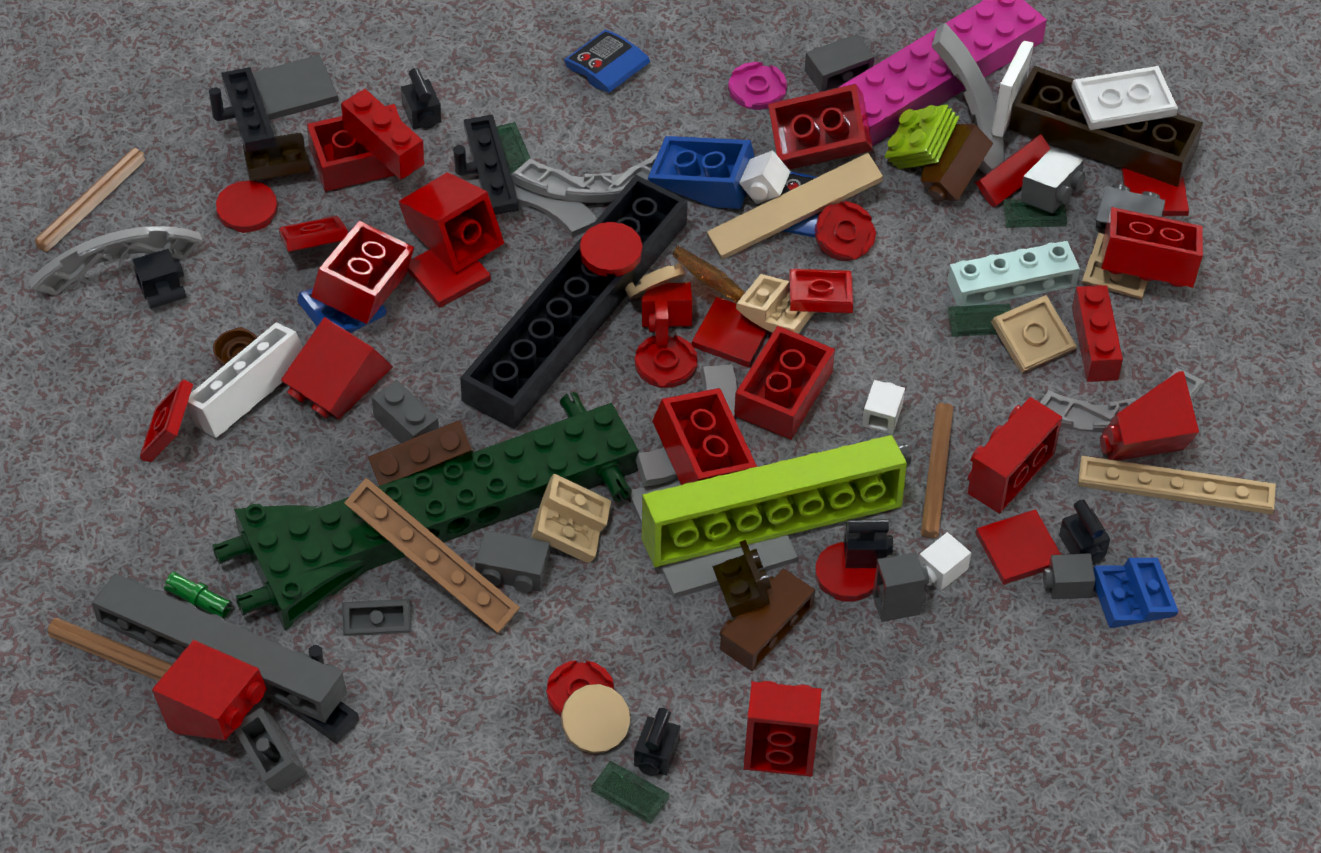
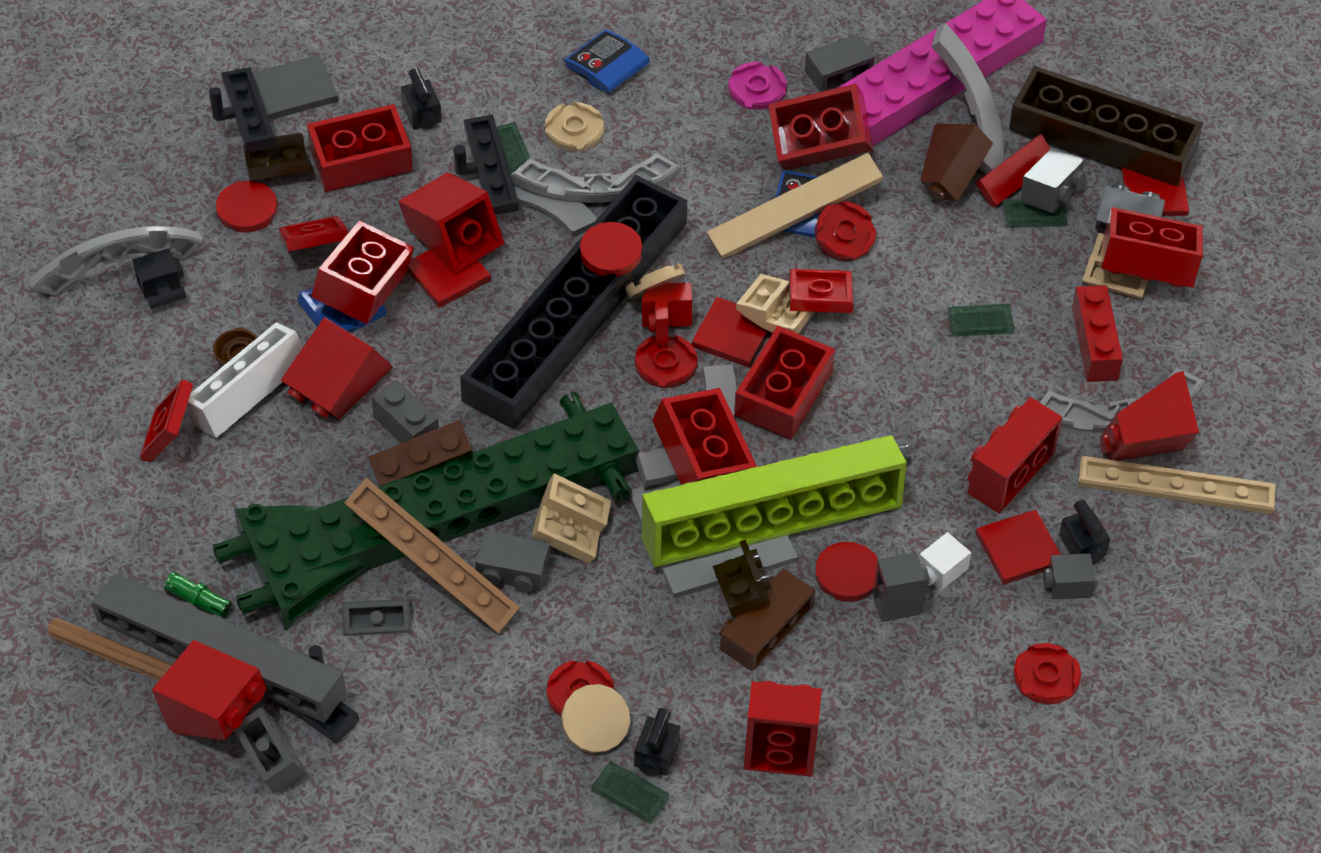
medium nougat axle [34,148,145,252] -> none
red brick [341,89,425,180] -> none
blue slope [648,136,755,209] -> none
clear orange tile [672,245,745,303] -> none
white brick [739,150,790,204] -> none
black brick [844,519,893,568] -> none
white brick [862,380,905,434] -> none
lime brick [885,104,959,169] -> none
medium nougat axle [921,402,953,539] -> none
light aqua brick [947,241,1080,310] -> none
tan tile [991,295,1077,374] -> none
white tile [992,41,1034,137] -> none
white tile [1072,66,1178,130] -> none
blue slope [1093,558,1179,628] -> none
none -> tan tile [545,102,604,151]
none -> red tile [1013,643,1082,705]

